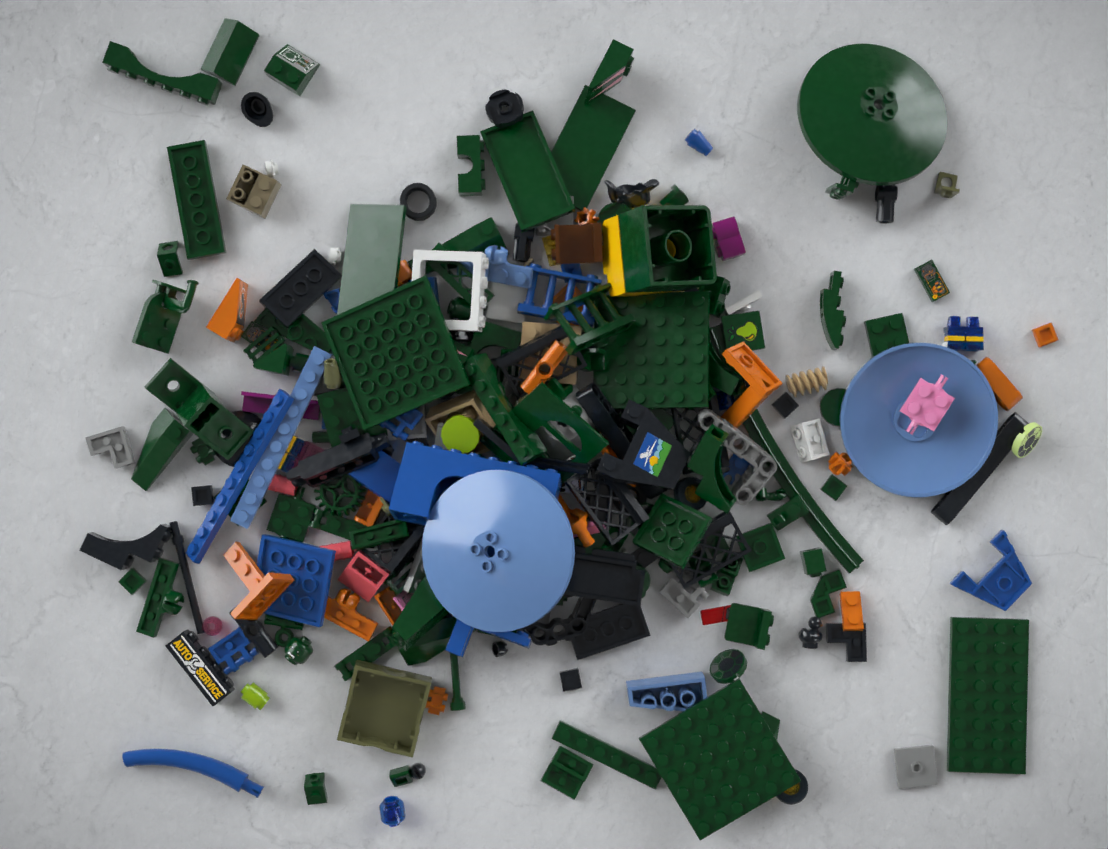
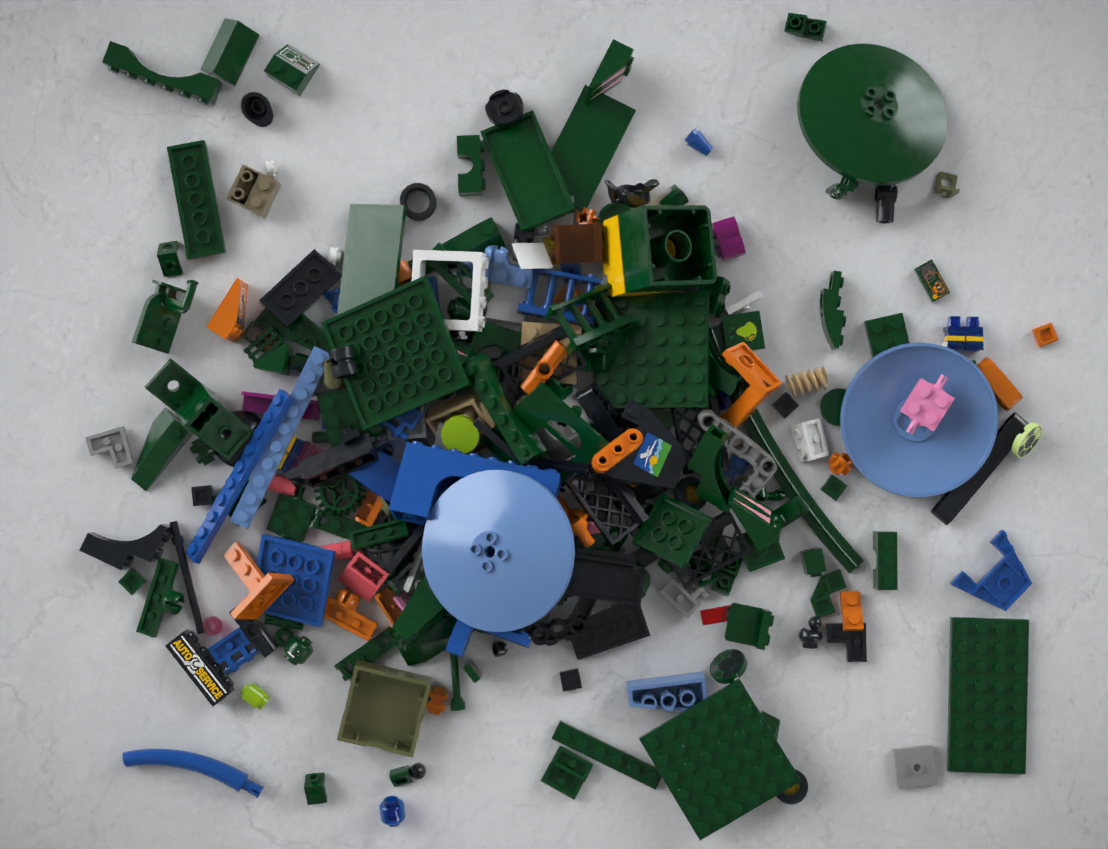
none -> black wheel [328,346,359,379]
none -> dark green tile [463,659,482,683]
none -> white sticker [511,243,553,269]
none -> orange plate [592,428,643,473]
none -> dark green slope [728,487,782,551]
none -> dark green slope [784,13,827,42]
none -> dark green arch [873,531,898,590]

